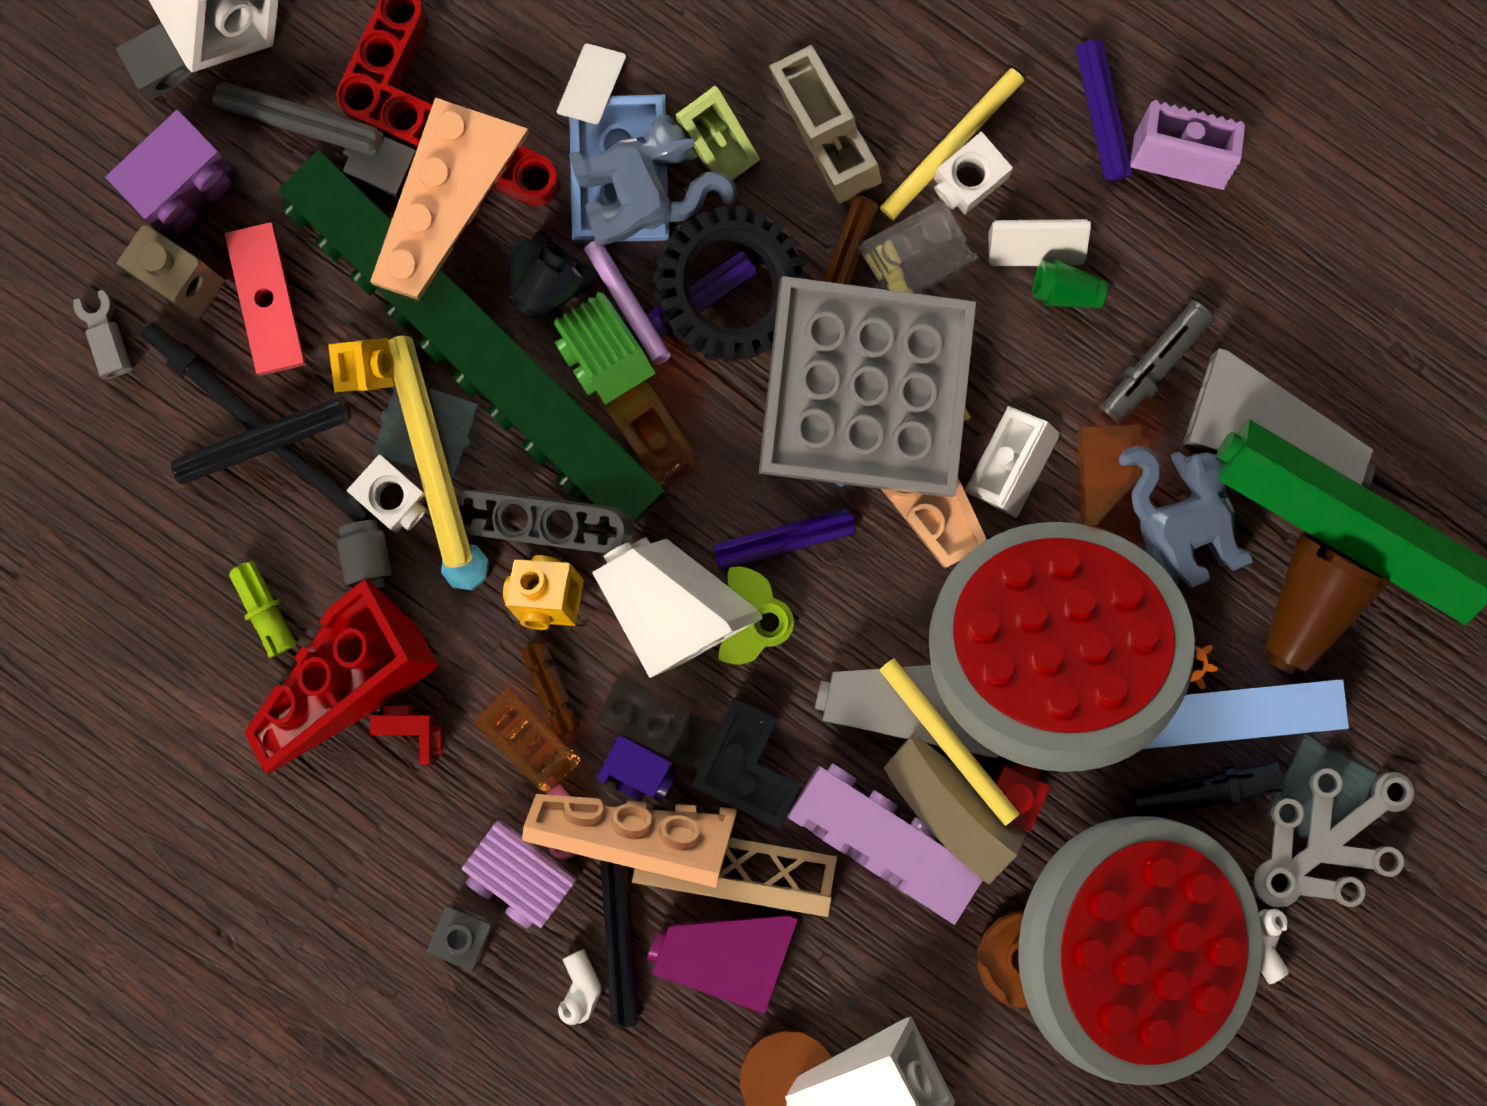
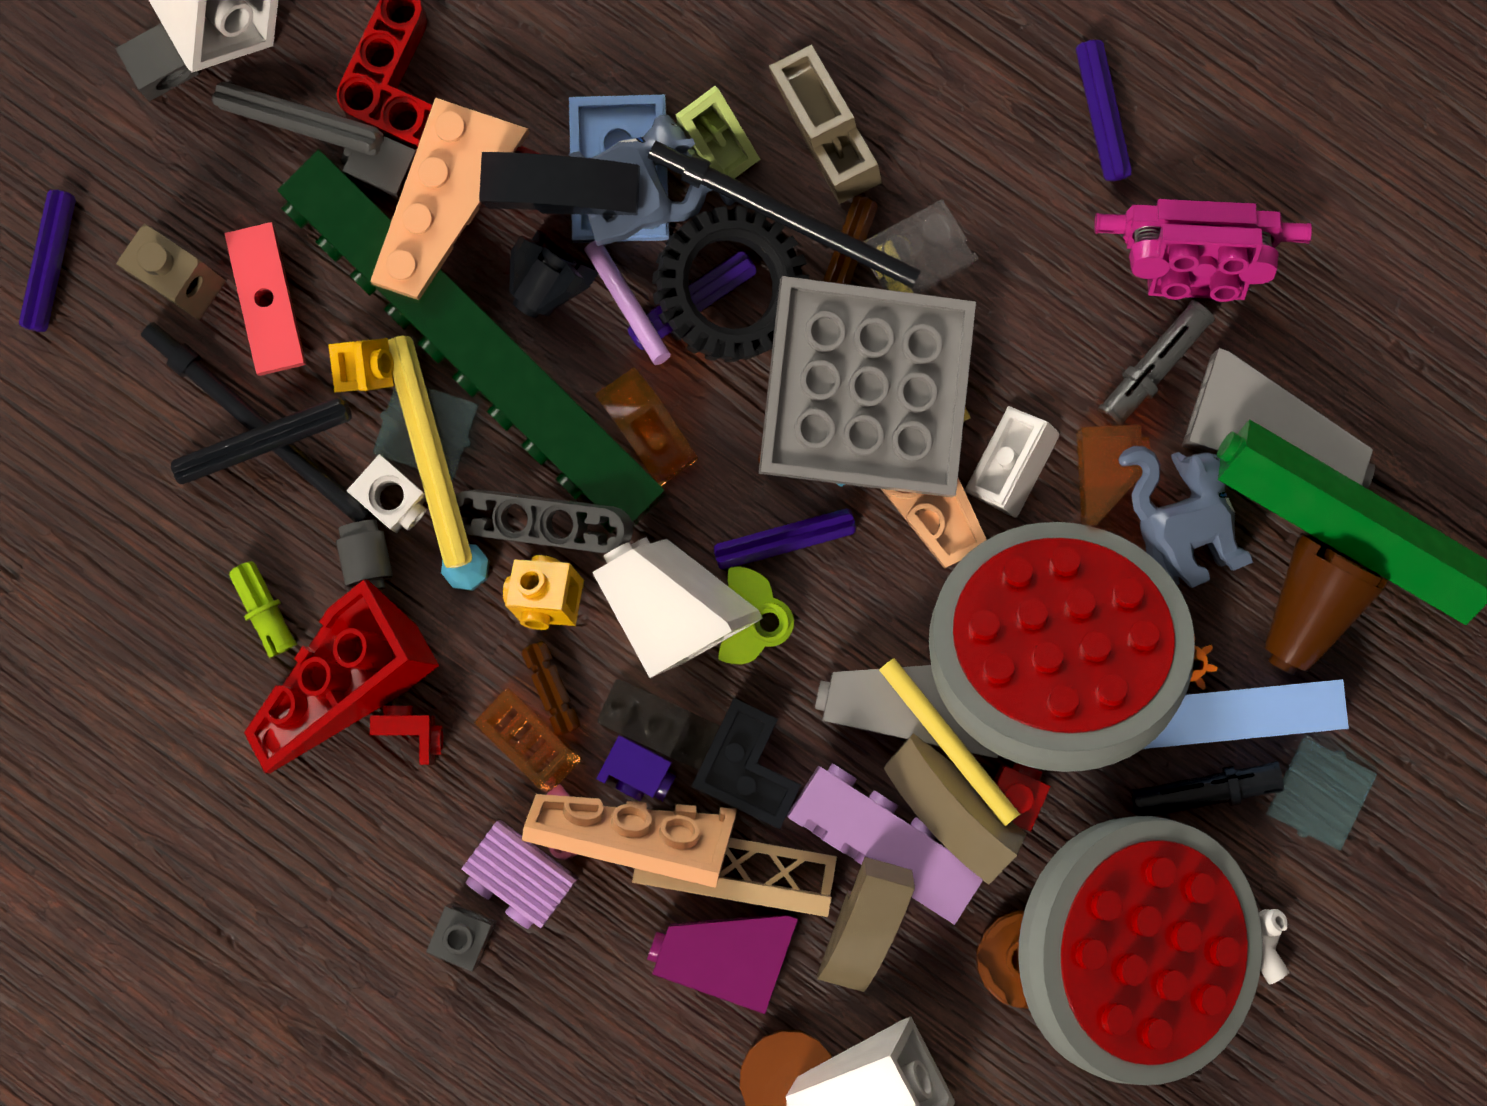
light grey bar [73,290,133,379] -> none
medium lavender brick [105,110,237,238] -> none
bright green brick [554,292,656,405] -> none
white sticker [557,43,626,125] -> none
white arm [558,949,602,1025] -> none
black axle [600,860,638,1027] -> none
light yellow bar [880,68,1024,220] -> none
white brick [934,131,1013,215] -> none
white slope [988,219,1091,266] -> none
green cone [1032,259,1108,309] -> none
lavender brick [1130,100,1245,190] -> none
light grey plant [1253,768,1414,907] -> none
none -> dark purple axle [19,190,76,332]
none -> black slope [479,152,640,215]
none -> black bar [648,140,921,288]
none -> dark tan slope [817,857,915,992]
none -> dark pink piece [1094,199,1312,302]

